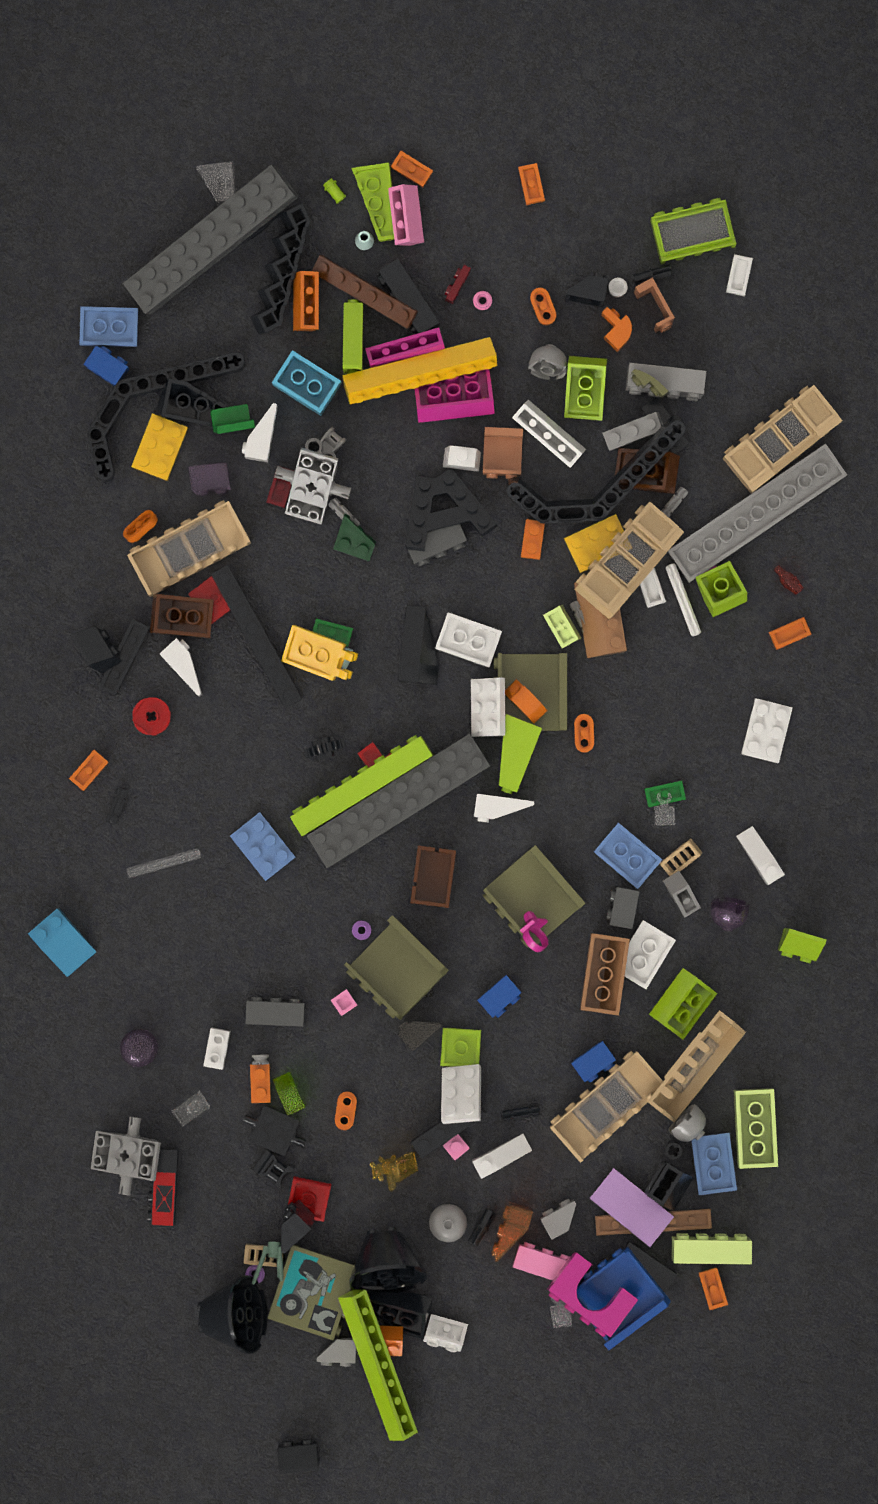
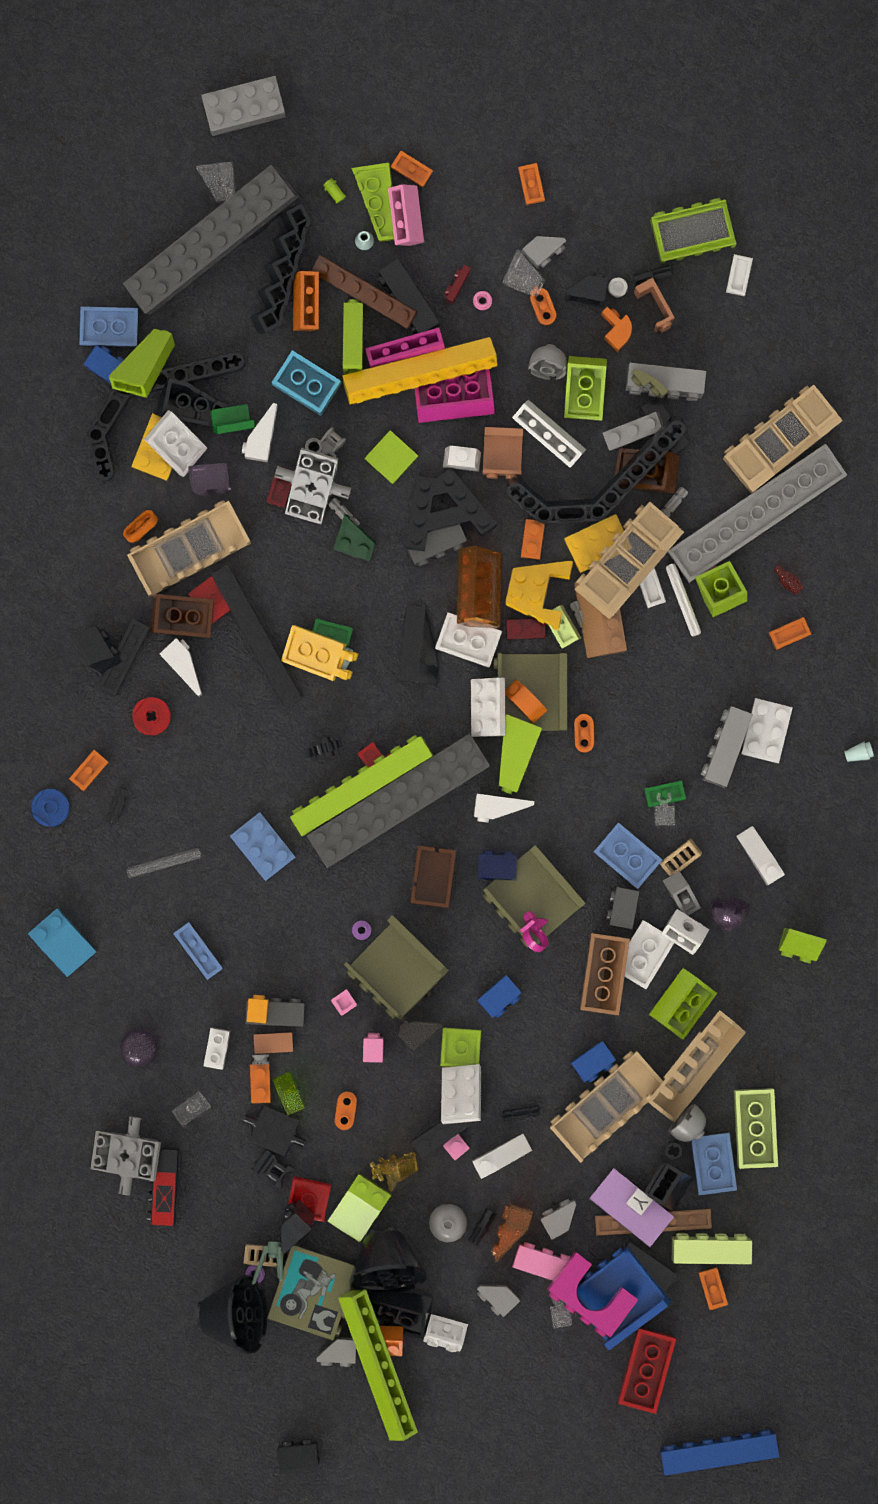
none -> blue tile [31,789,70,827]
none -> lime slope [109,329,175,398]
none -> white plate [144,410,207,477]
none -> medium blue plate [173,922,223,980]
none -> light grey brick [201,76,286,136]
none -> light orange brick [247,995,269,1023]
none -> nougat tile [254,1032,293,1054]
none -> lime slope [328,1173,391,1242]
none -> bright pink brick [363,1033,384,1062]
none -> lime tile [364,430,418,484]
none -> clear orange slope [457,546,502,628]
none -> clear blue brick [477,851,518,881]
none -> light grey slope [477,1284,520,1317]
none -> clear wing [502,250,545,297]
none -> yellow wing [506,561,573,630]
none -> dark red plate [506,619,546,640]
none -> light grey slope [522,236,566,269]
none -> red brick [617,1327,676,1414]
none -> white tile [626,1189,653,1216]
none -> blue brick [660,1429,779,1475]
none -> white brick [661,909,709,955]
none -> light grey brick [701,706,753,788]
none -> light aqua cone [844,741,874,762]

